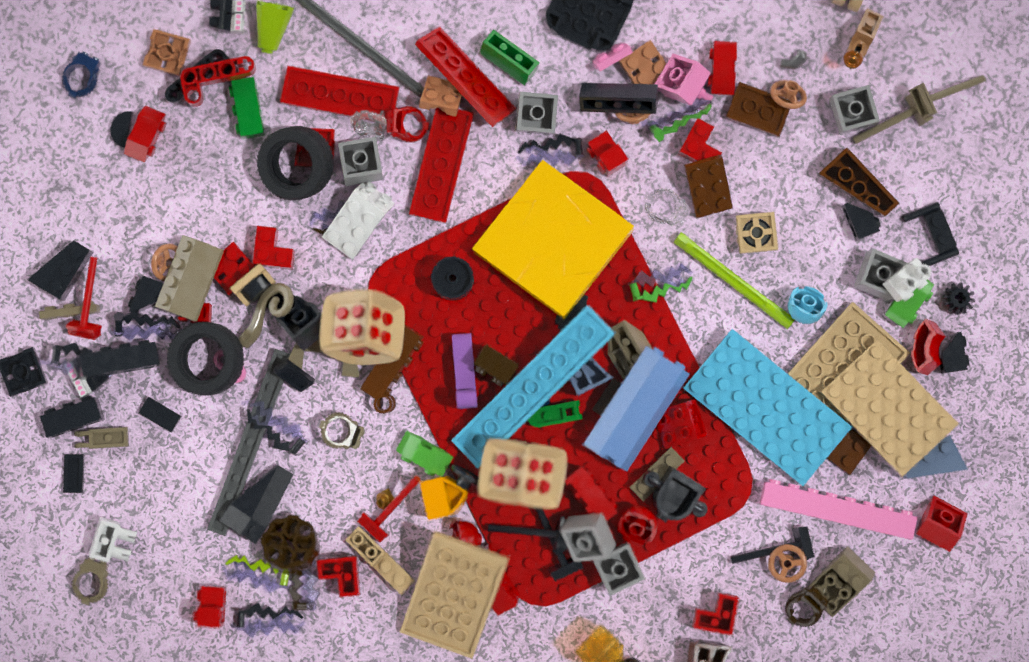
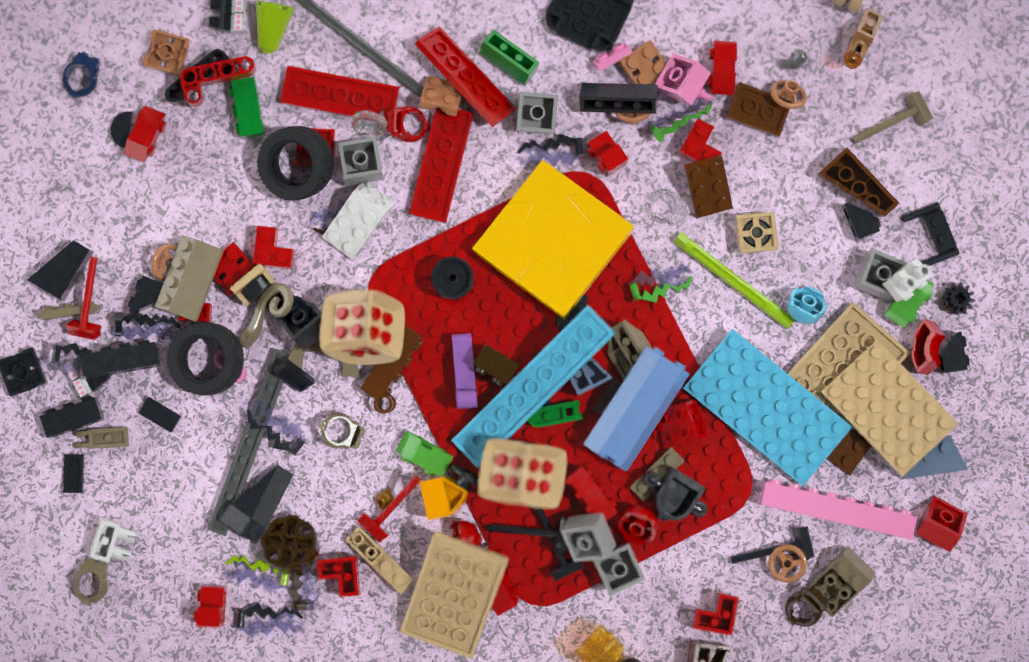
light grey brick [829,85,880,135] -> none
dark tan piece [909,75,986,119] -> none

